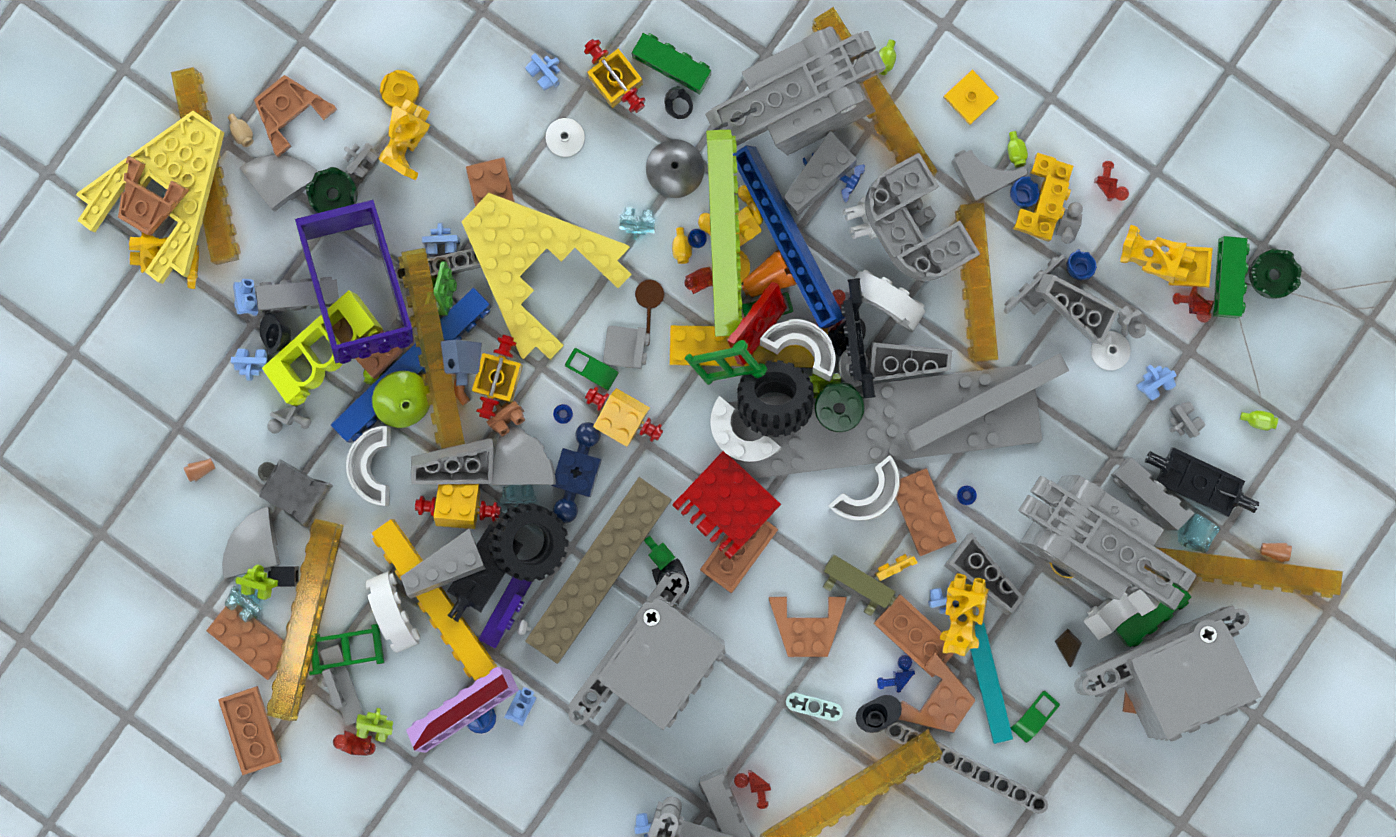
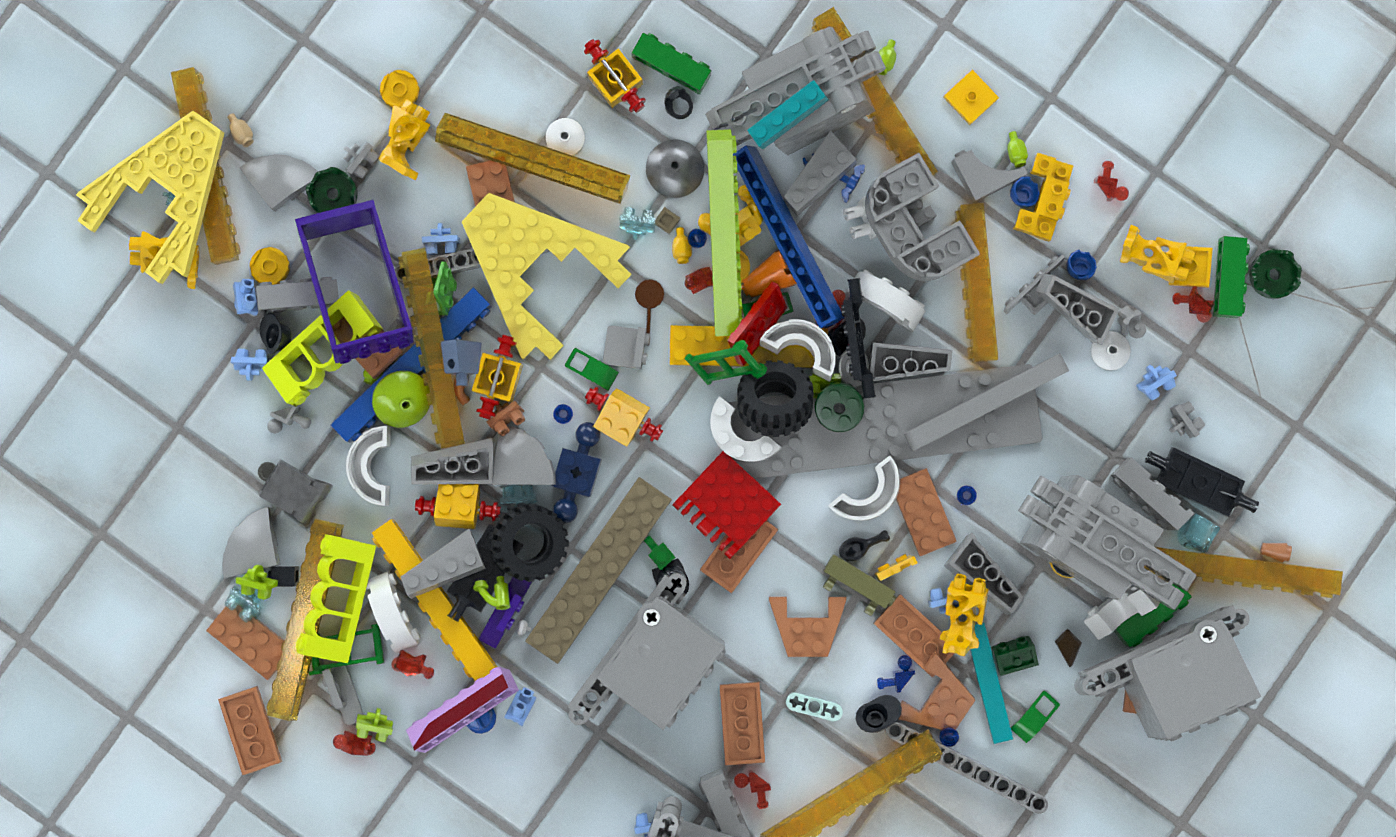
nougat wing [118,156,189,235] -> none
nougat cone [184,458,216,482] -> none
nougat wing [254,75,337,157] -> none
light blue hips [525,53,560,91] -> none
light grey piece [1056,202,1083,244] -> none
lime plant [1240,411,1278,431] -> none
none -> yellow tile [250,247,290,285]
none -> neon yellow fence [296,534,376,663]
none -> clear red piece [391,650,434,679]
none -> clear yellow brick [435,113,631,204]
none -> lime plant [473,576,510,610]
none -> dark tan tile [653,207,681,235]
none -> nougat plate [720,682,765,765]
none -> teal brick [747,80,829,149]
none -> black piece [839,530,890,561]
none -> clear blue plate [939,728,959,747]
none -> dark green bracket [991,636,1039,676]

